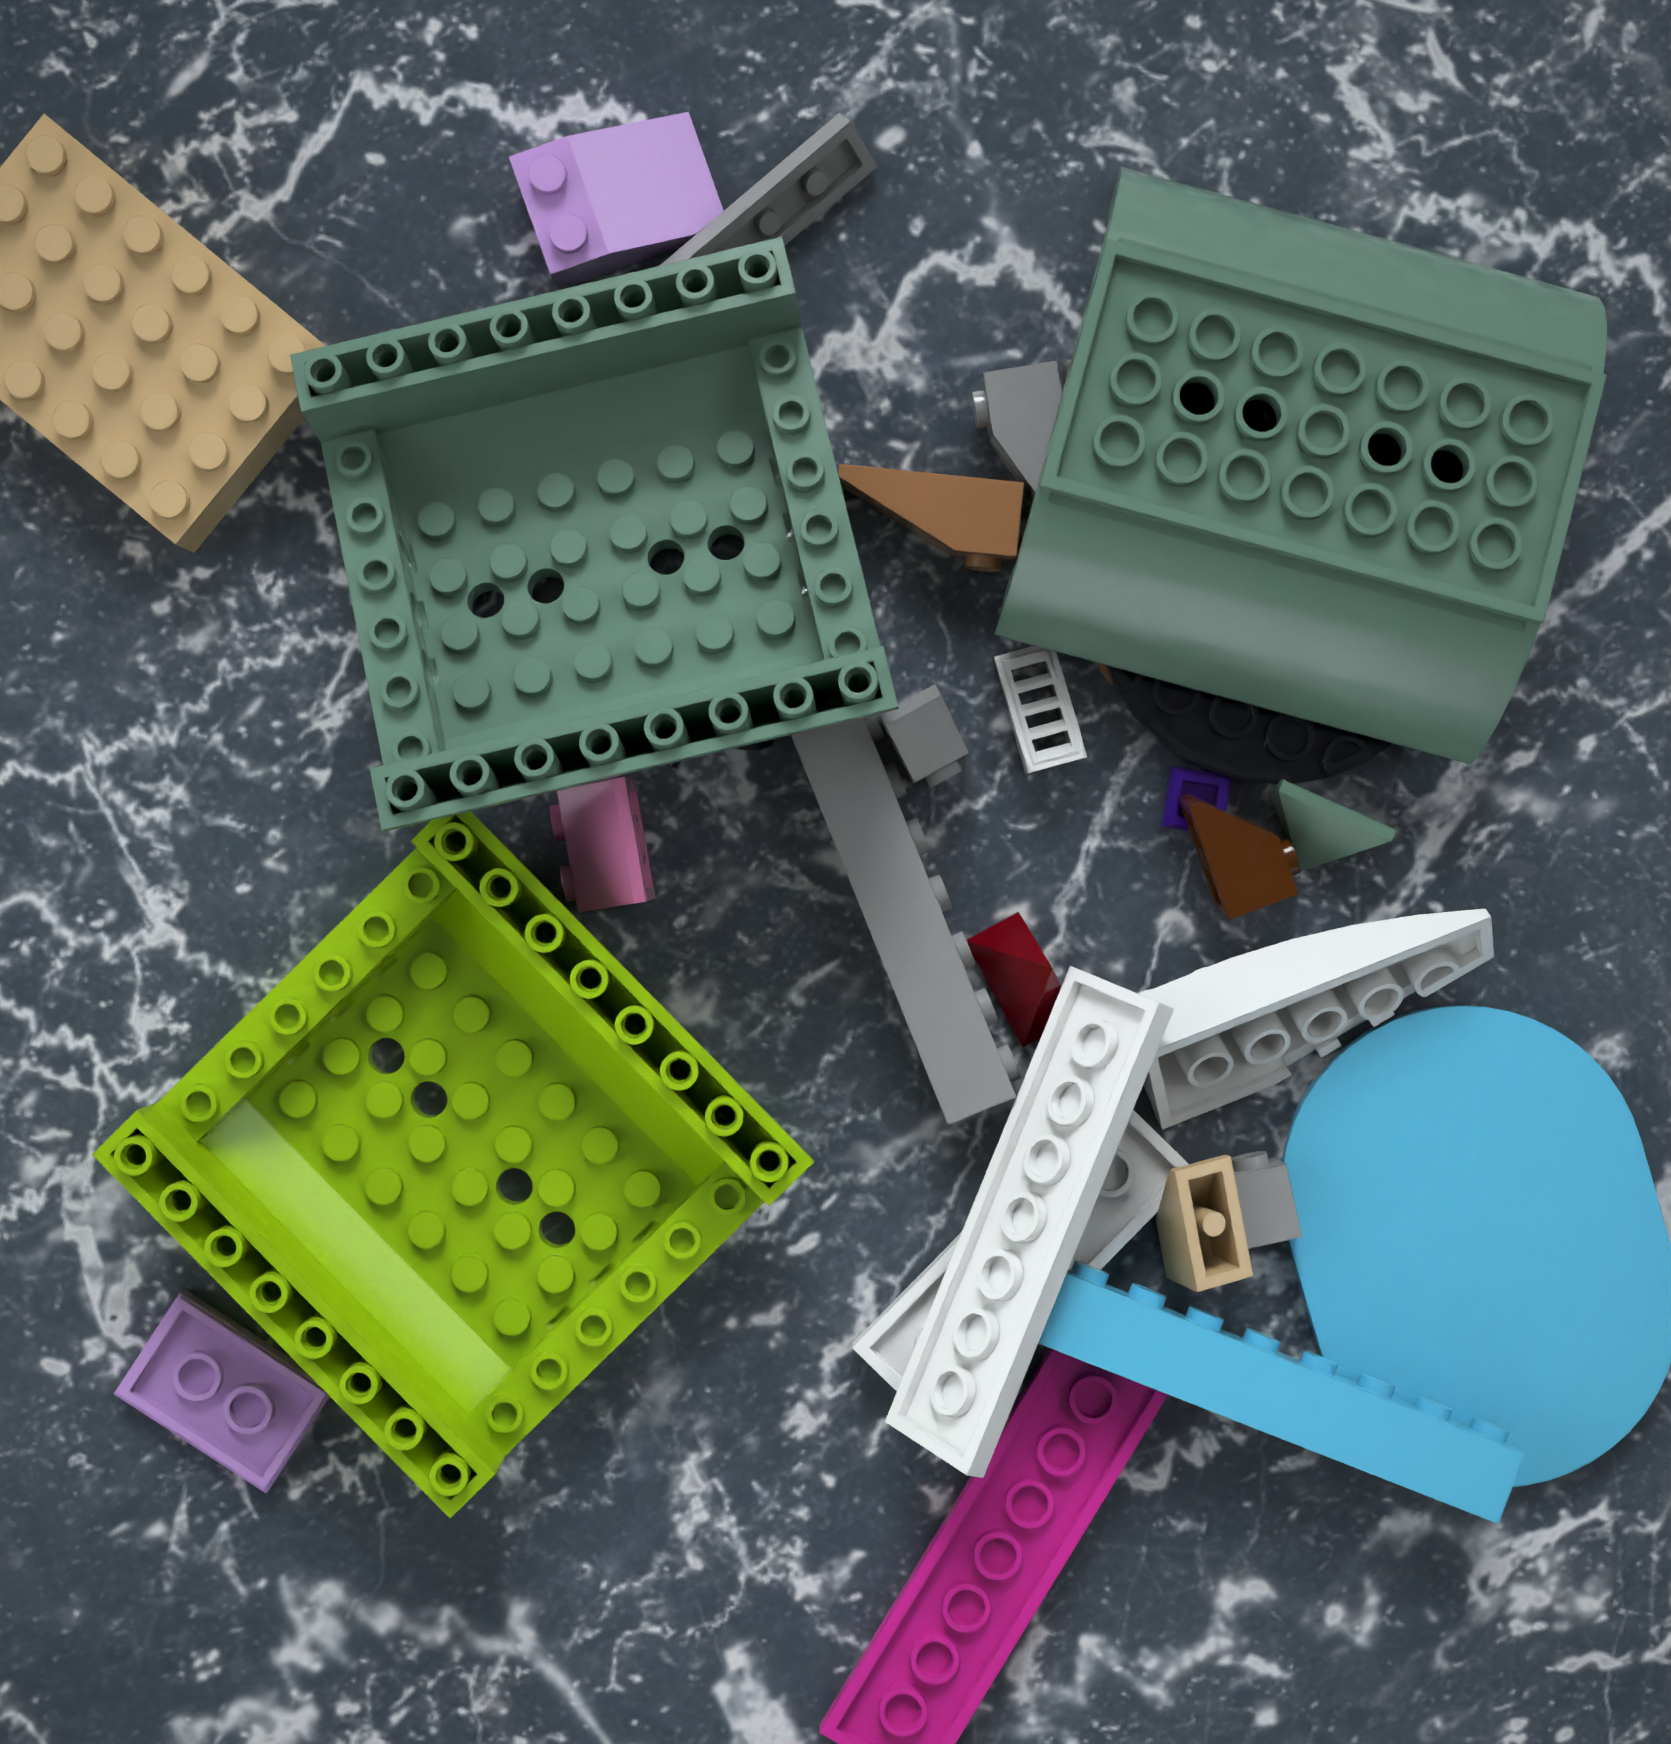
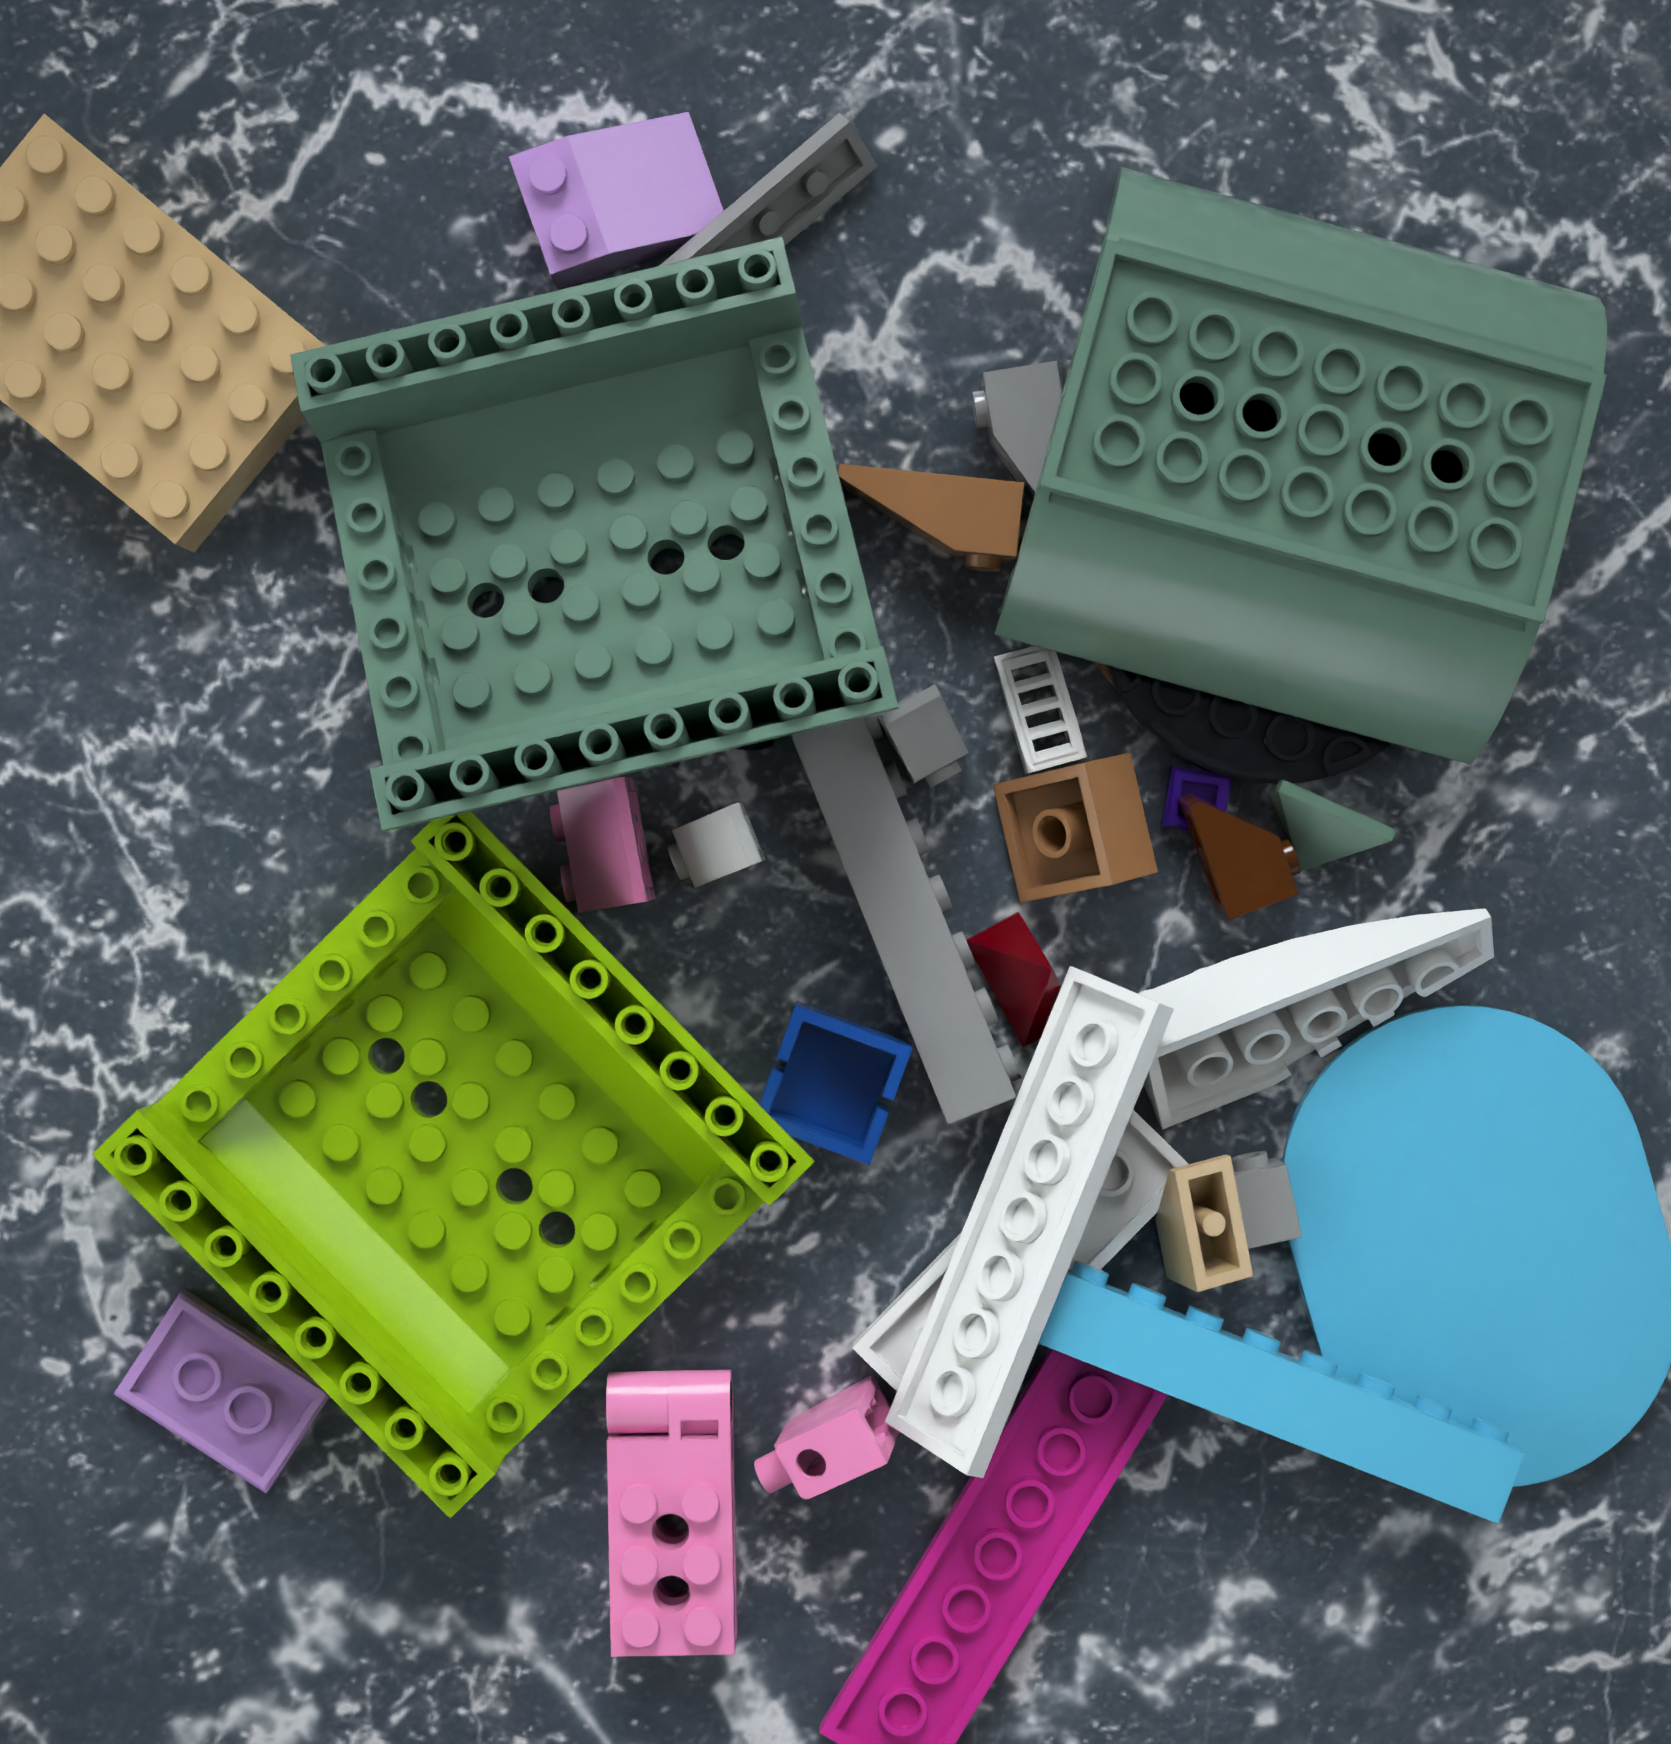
none -> bright pink hinge [606,1370,738,1657]
none -> white slope [667,802,765,888]
none -> bright pink torso [754,1374,900,1500]
none -> blue piece [759,1001,913,1165]
none -> medium nougat slope [993,752,1158,903]

